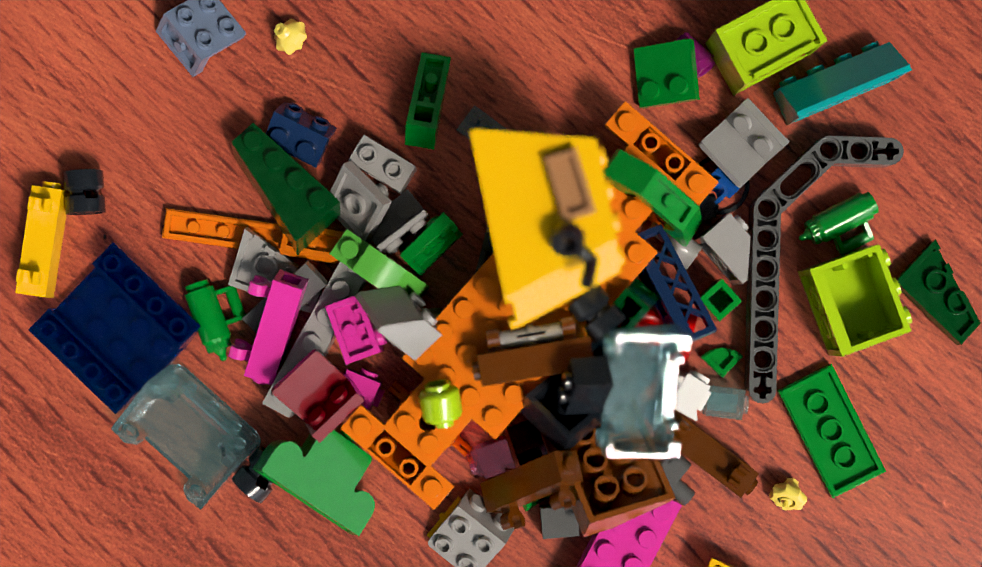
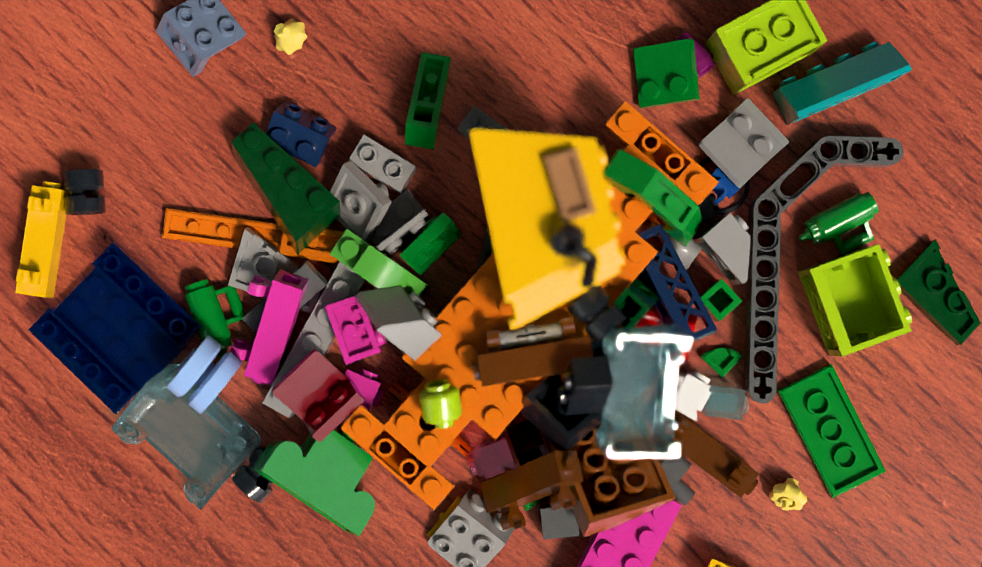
none -> light blue wheel [166,335,242,414]

